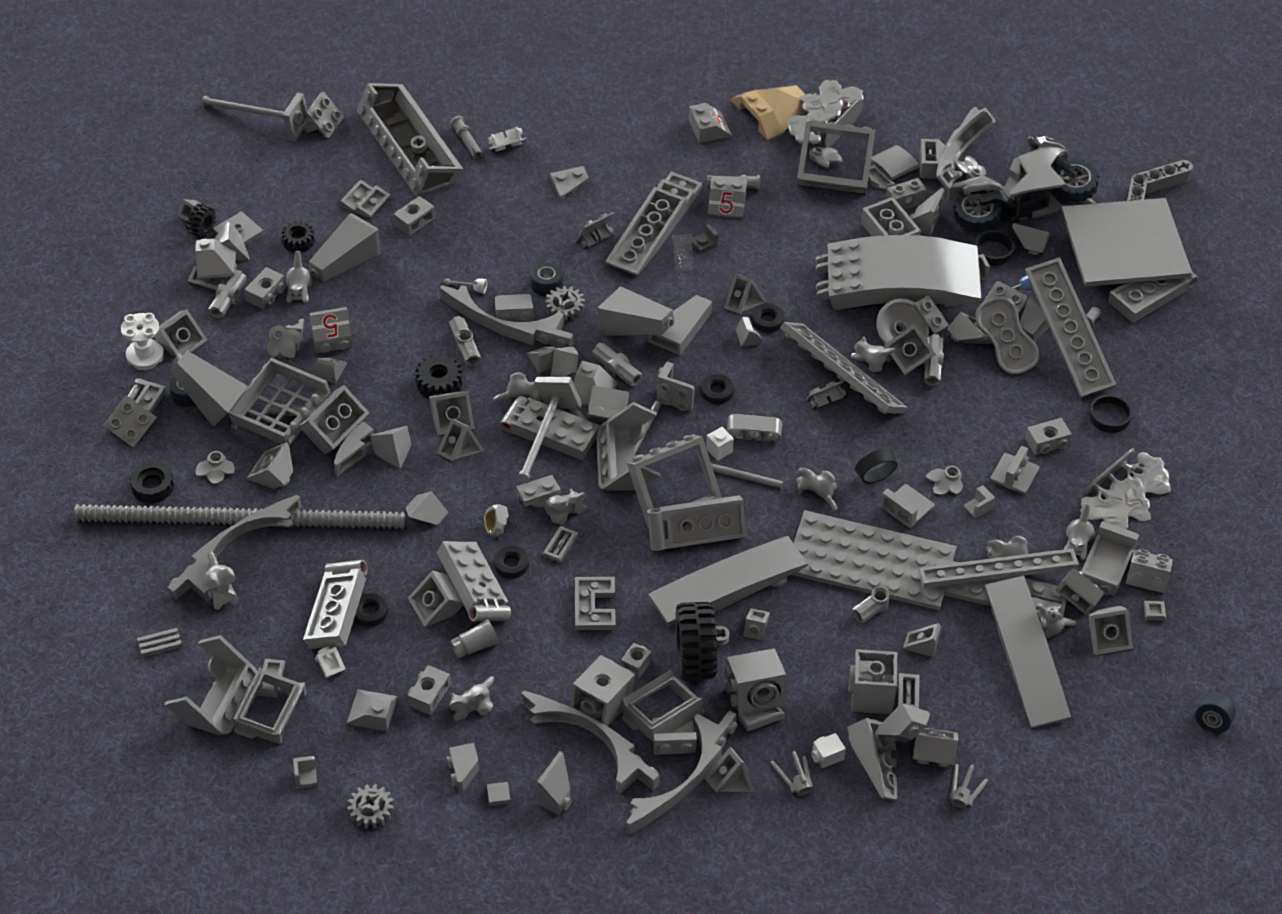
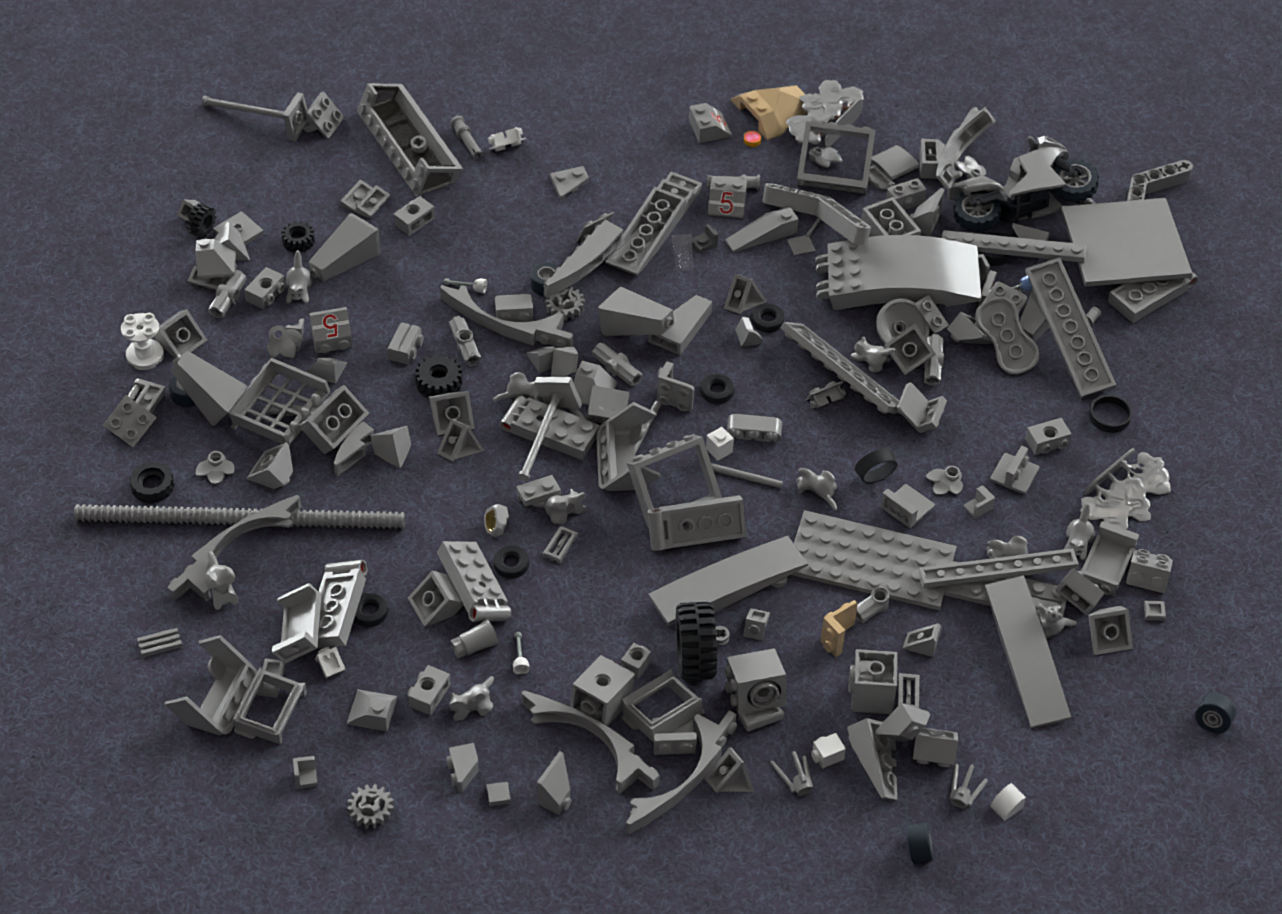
light grey slope [405,491,448,526] -> none
light grey plate [575,577,616,630] -> none
none -> light grey panel [272,583,321,664]
none -> light grey brick [387,322,424,365]
none -> white hinge [513,632,530,674]
none -> light grey wedge [543,220,623,297]
none -> light grey wedge [725,208,799,253]
none -> tile [744,131,761,147]
none -> light grey beam [762,183,871,246]
none -> light grey piece [787,218,821,255]
none -> tan bracket [820,601,858,657]
none -> light grey bracket [897,383,947,433]
none -> black wheel [906,823,934,863]
none -> light grey plate [942,230,1087,263]
none -> light grey tile [979,270,996,306]
none -> white brick [990,783,1026,821]

